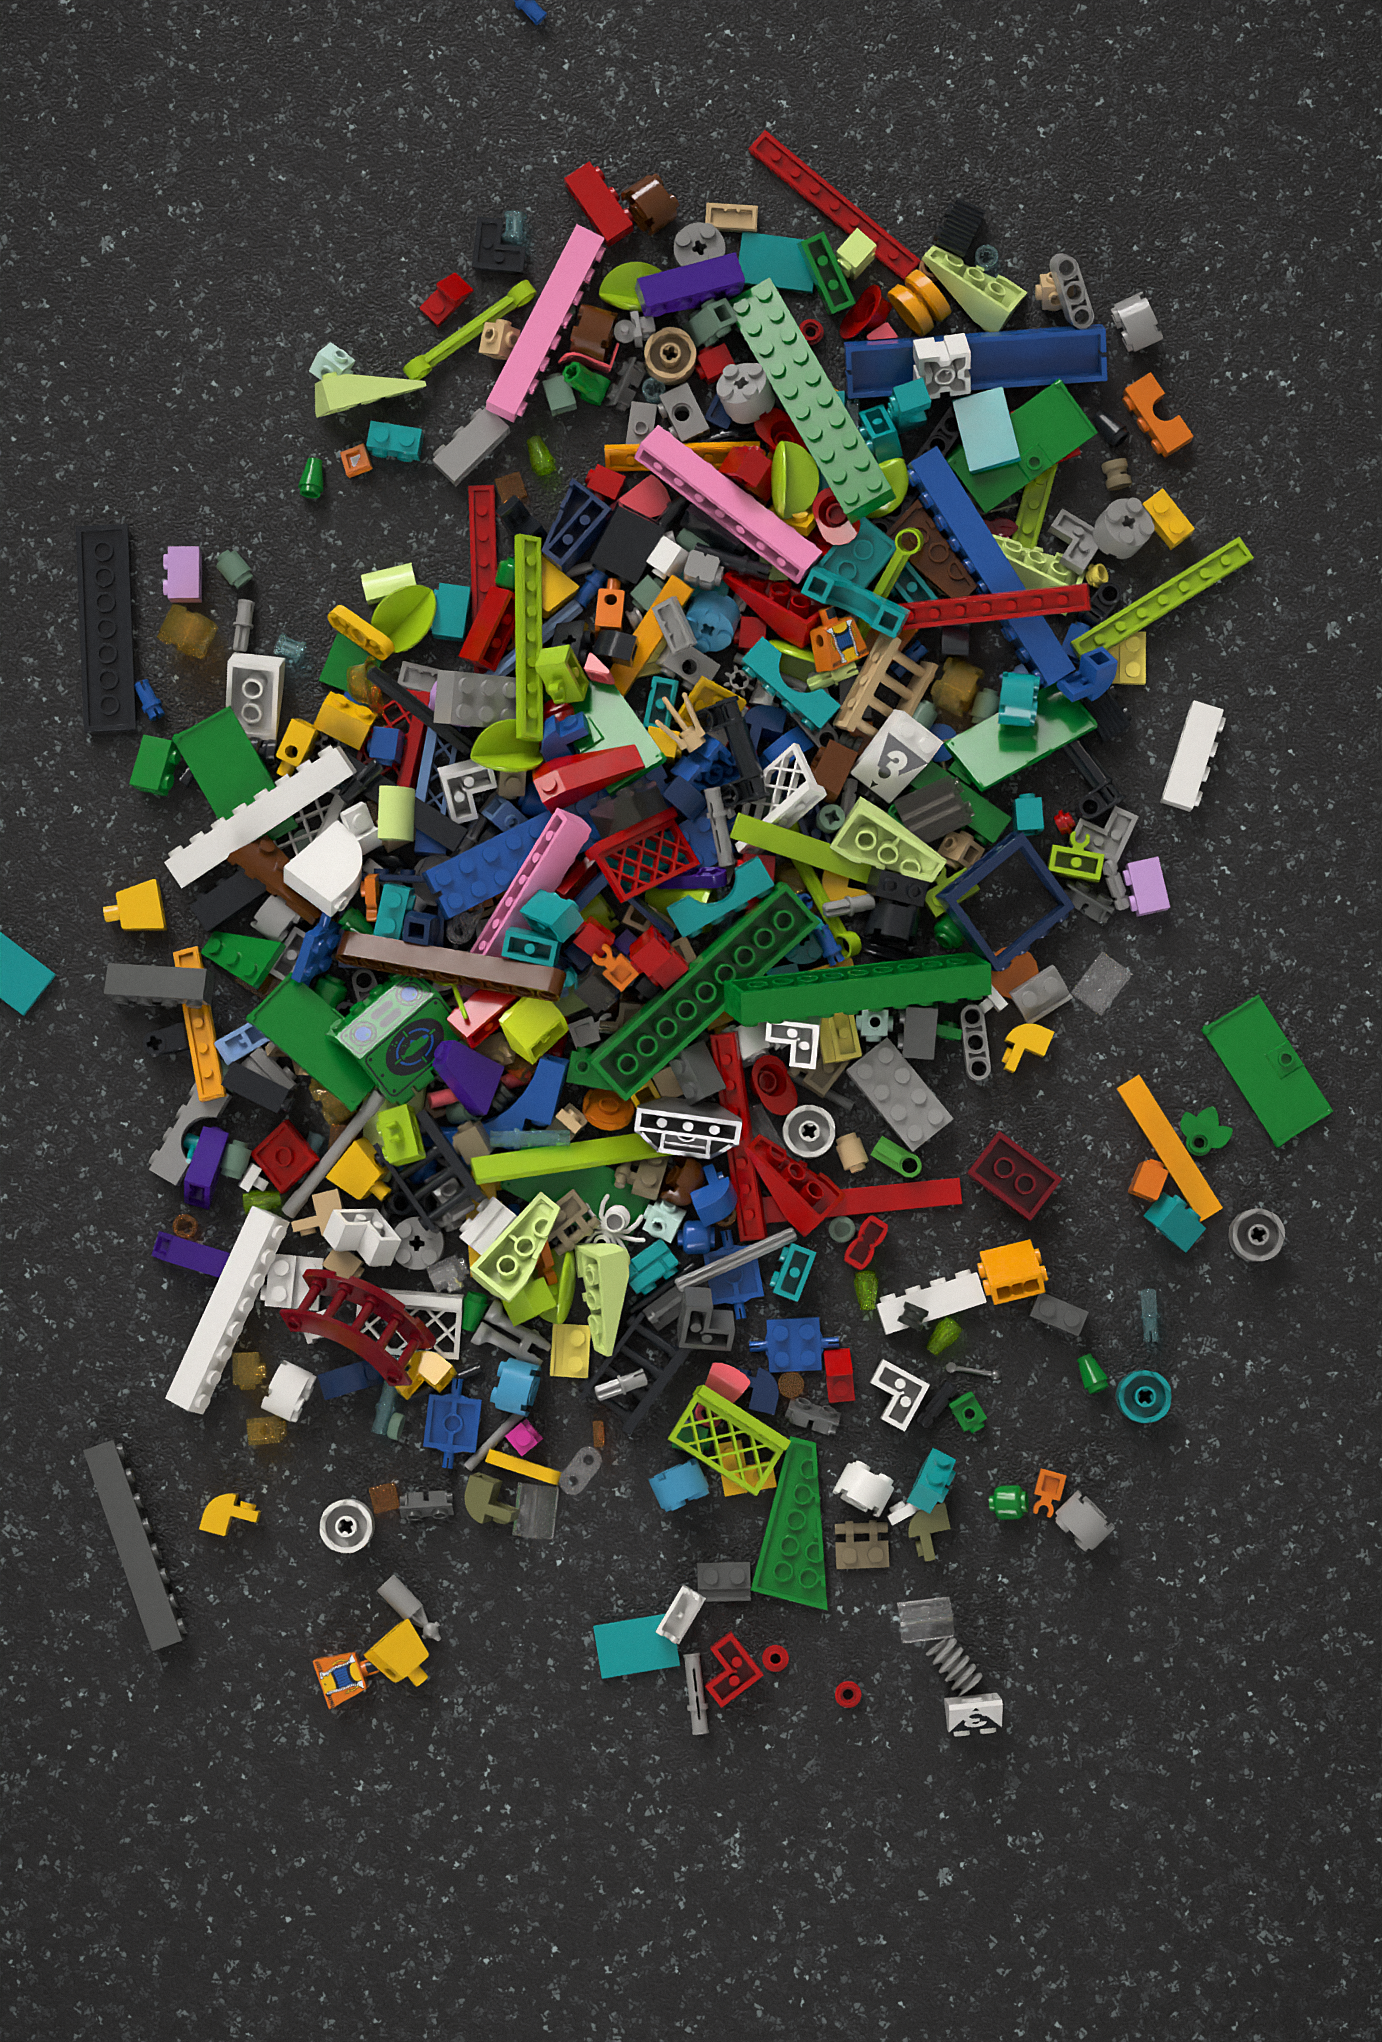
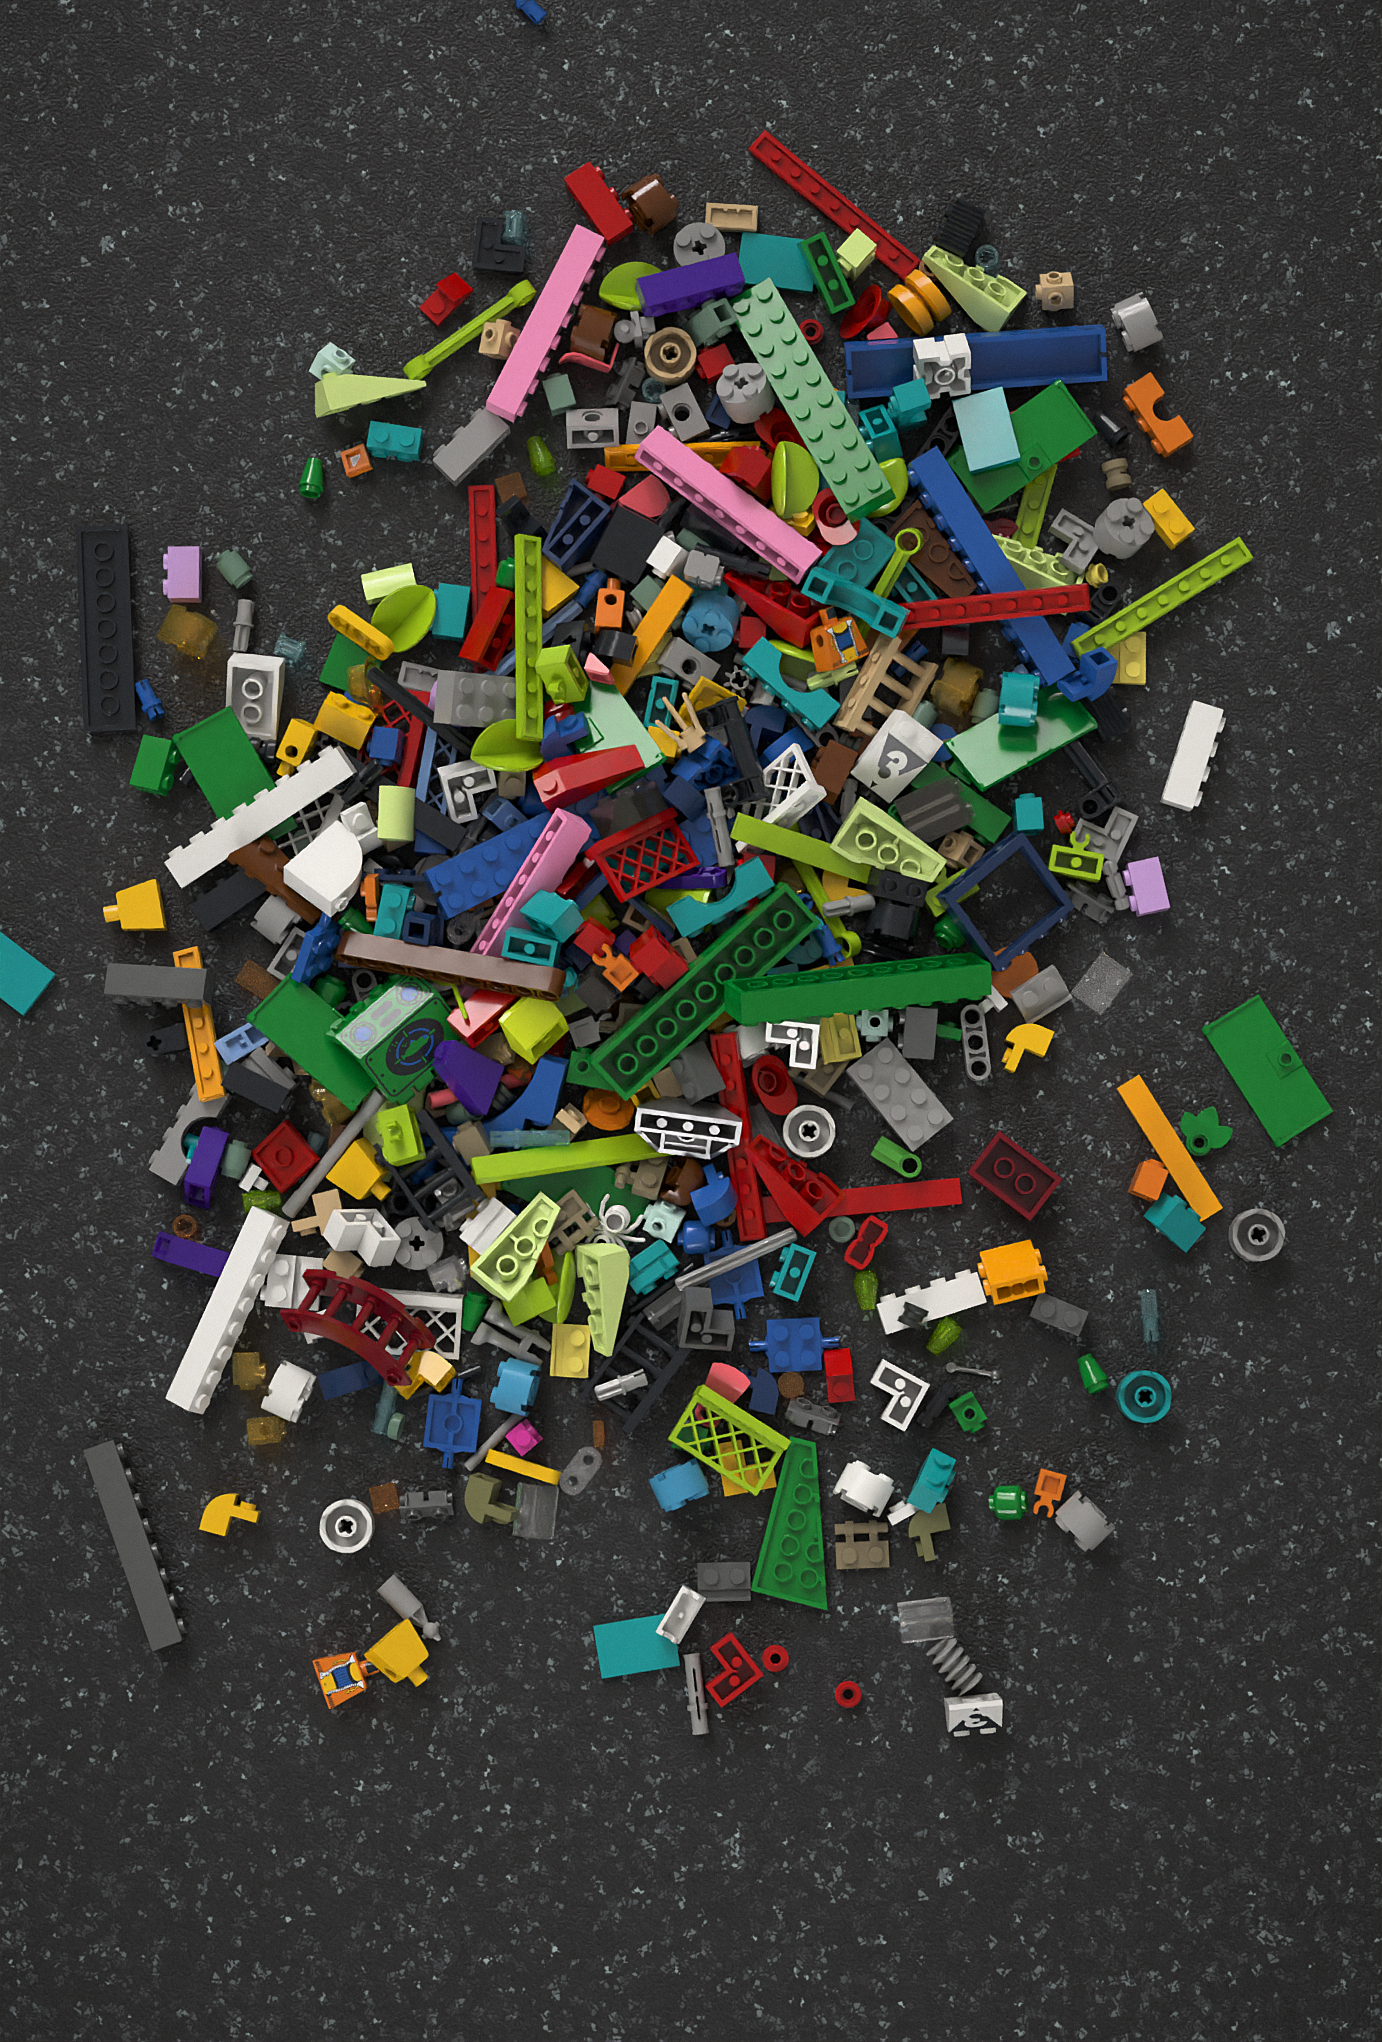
green wing [200,931,286,990] -> none
green piece [562,362,611,406] -> none
light grey plate [652,596,698,655] -> none
sand green wheel [815,804,845,834] -> none
tan brick [836,1133,869,1173] -> none
light grey beam [1049,253,1094,329] -> none
none -> light grey brick [566,408,619,449]

